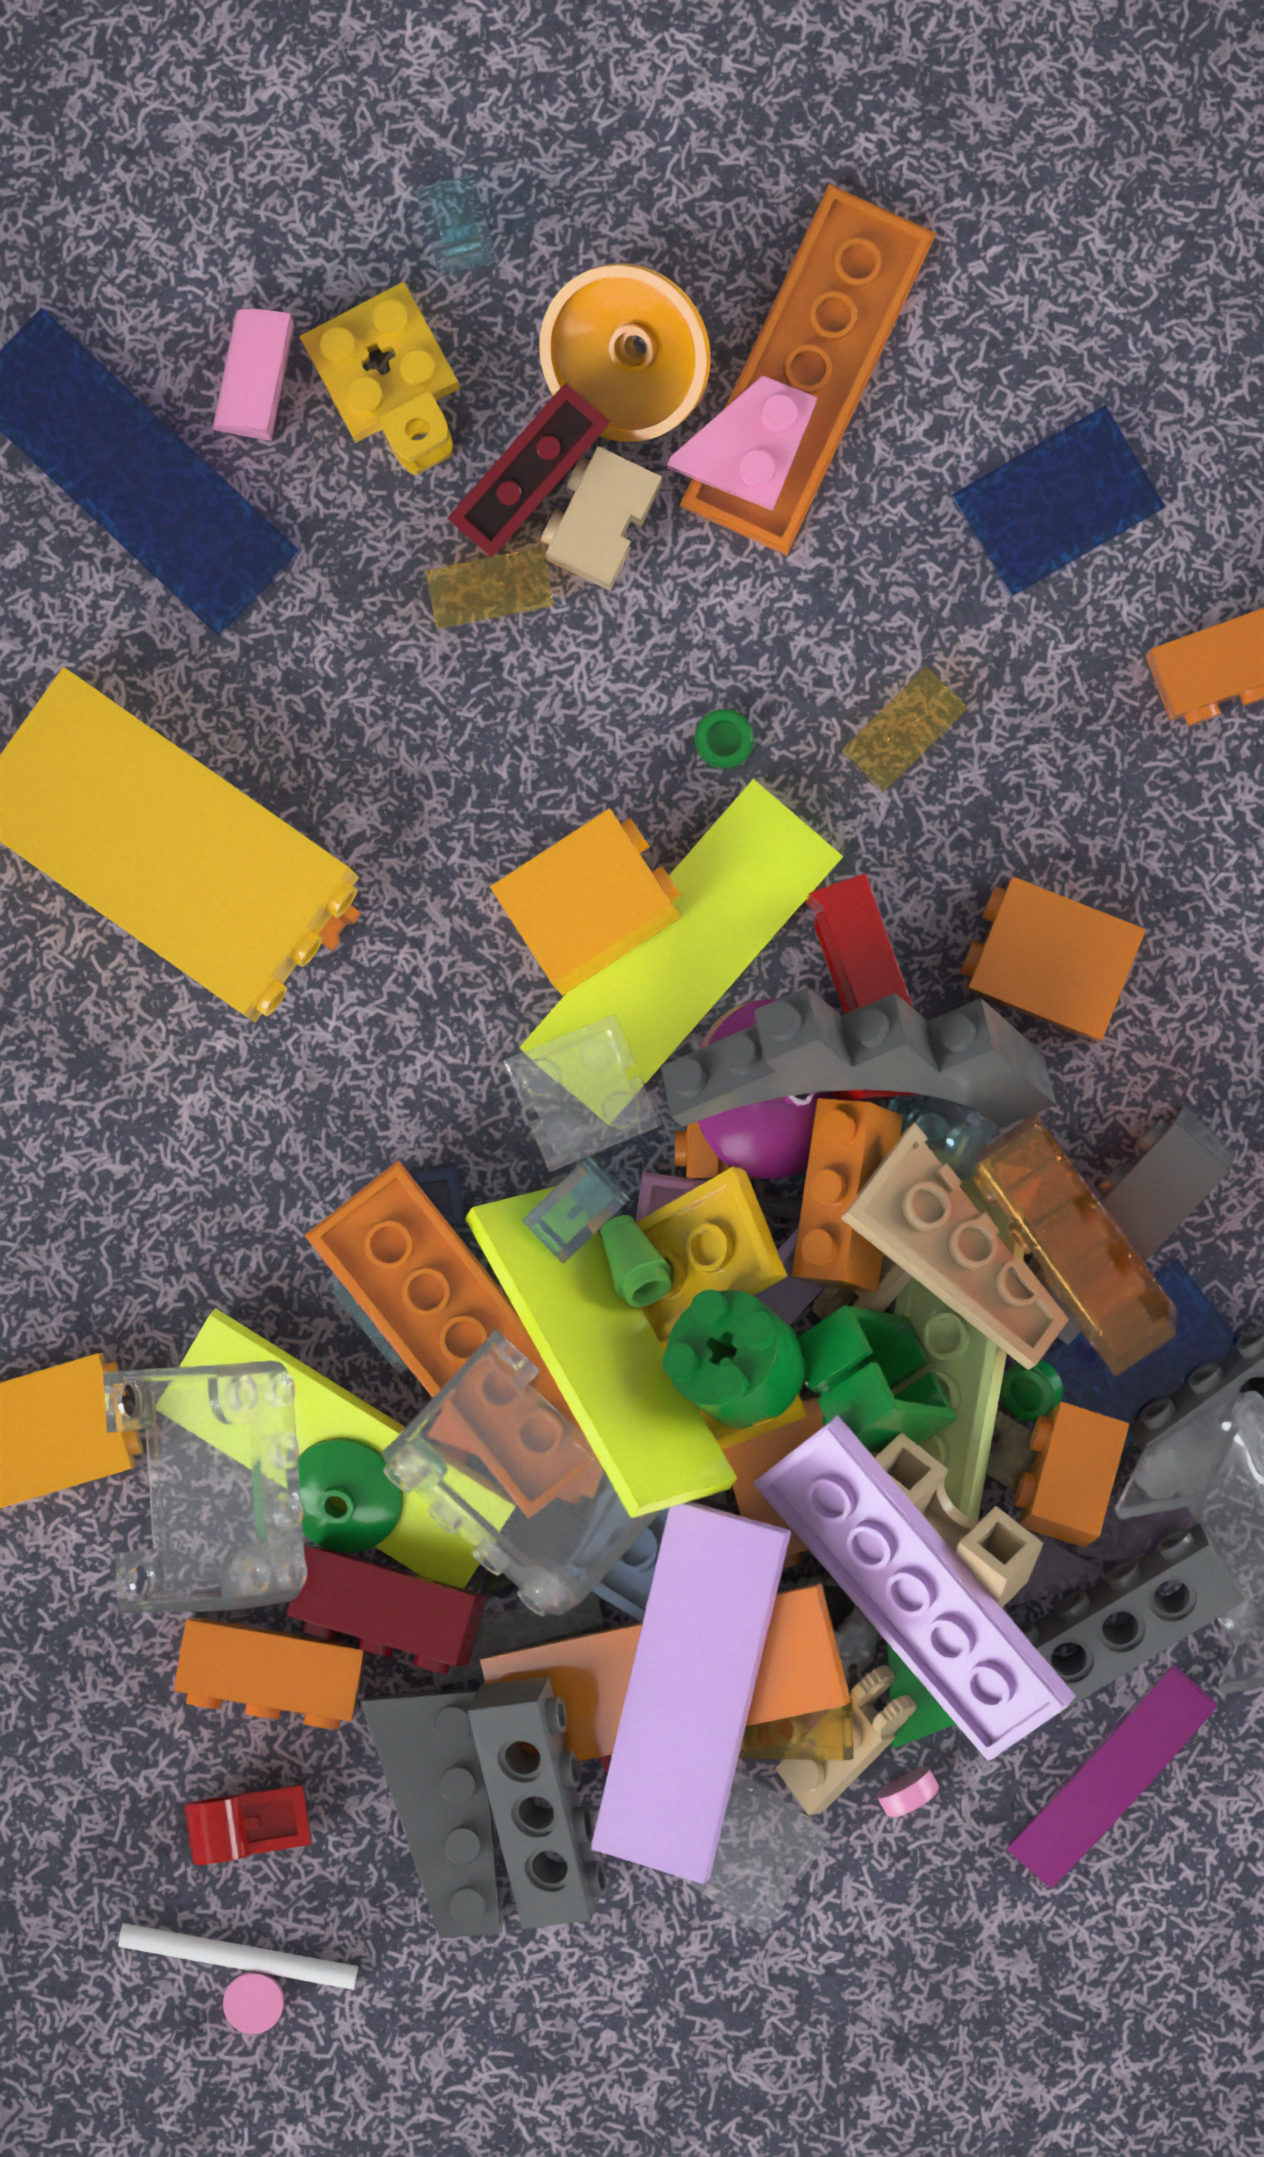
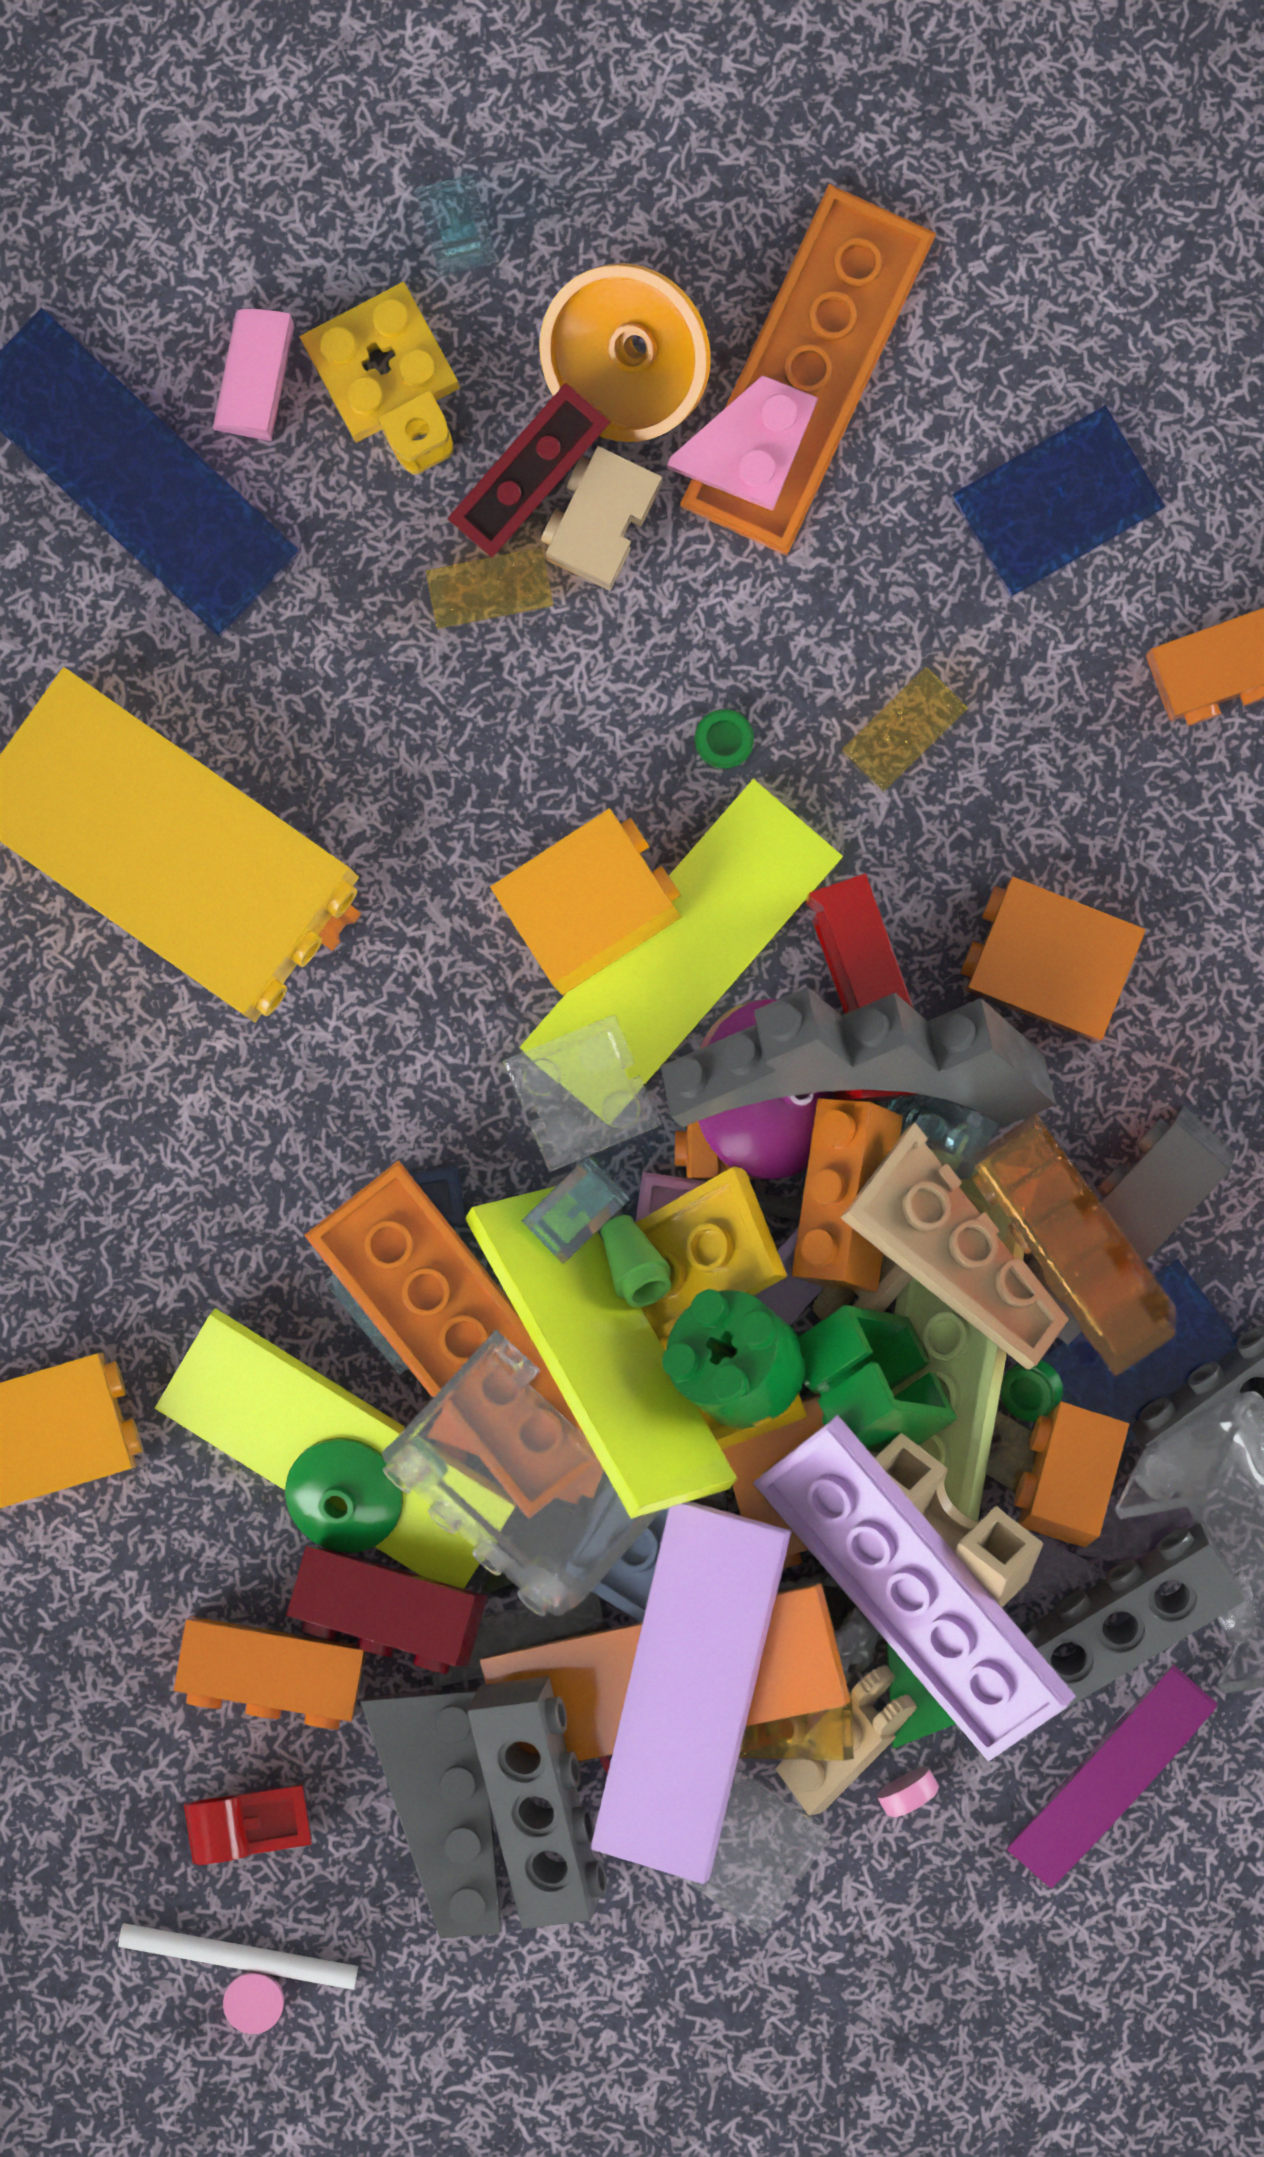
clear windscreen [103,1360,307,1613] -> none

